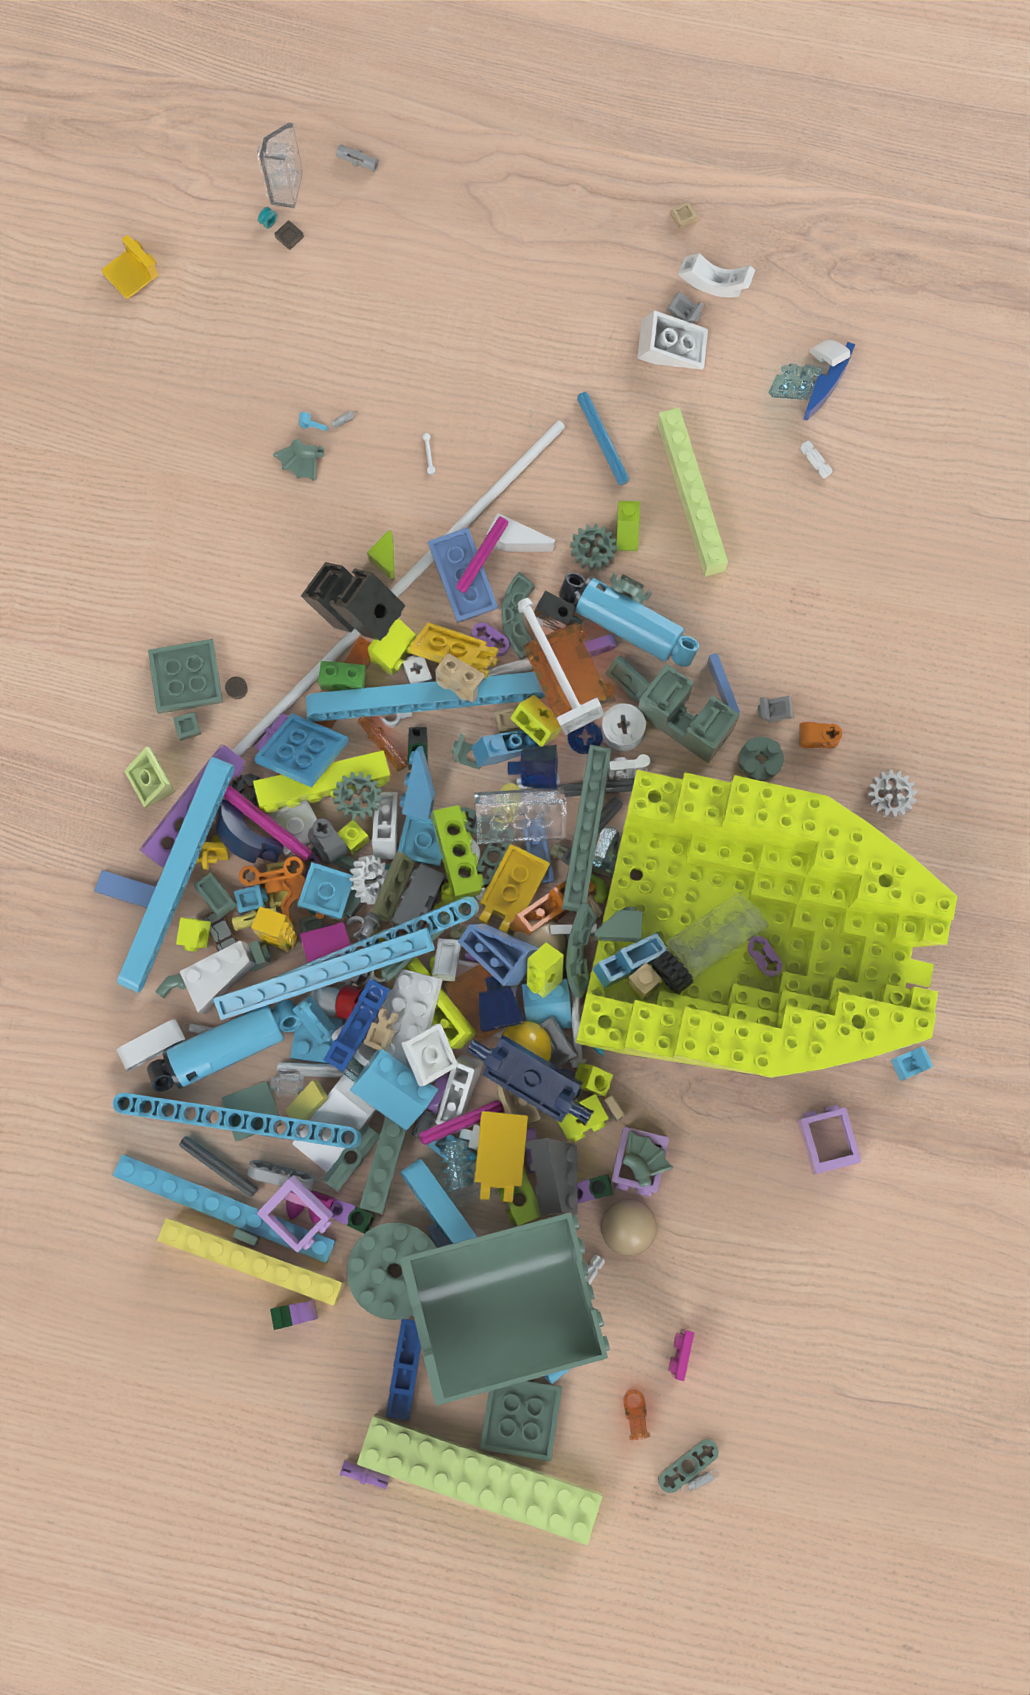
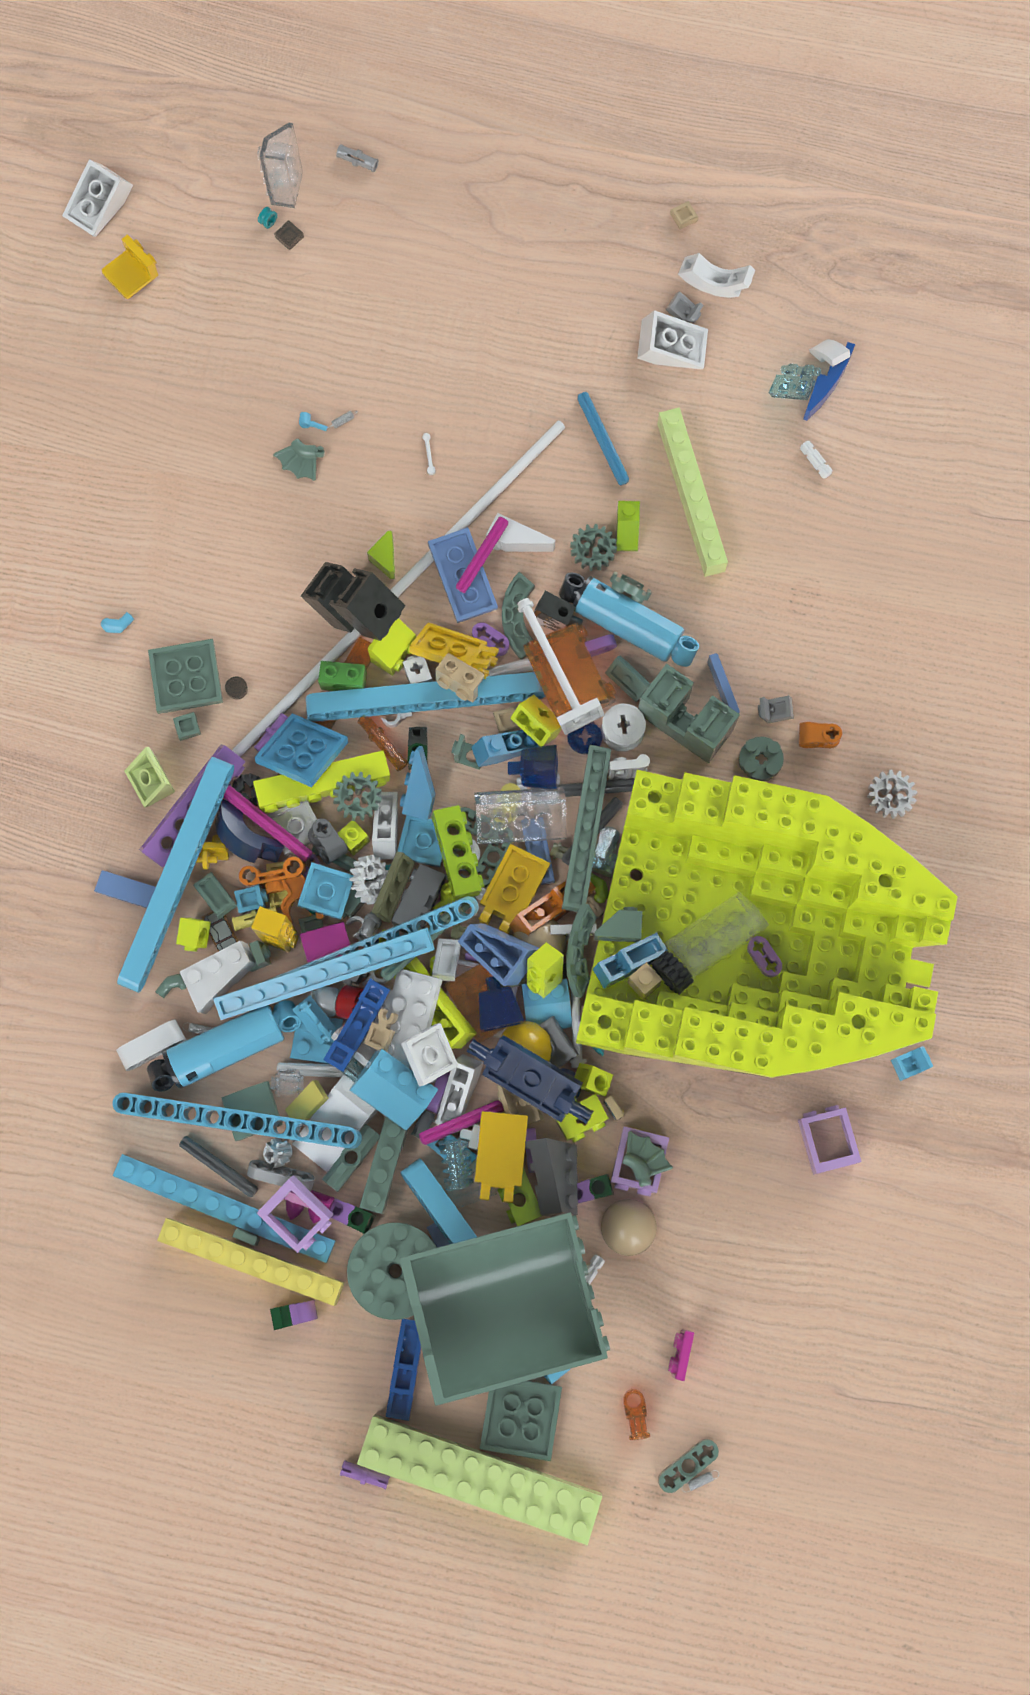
none -> white slope [62,159,133,237]
none -> medium azure arm [101,612,134,633]
none -> white gear [263,1138,292,1168]

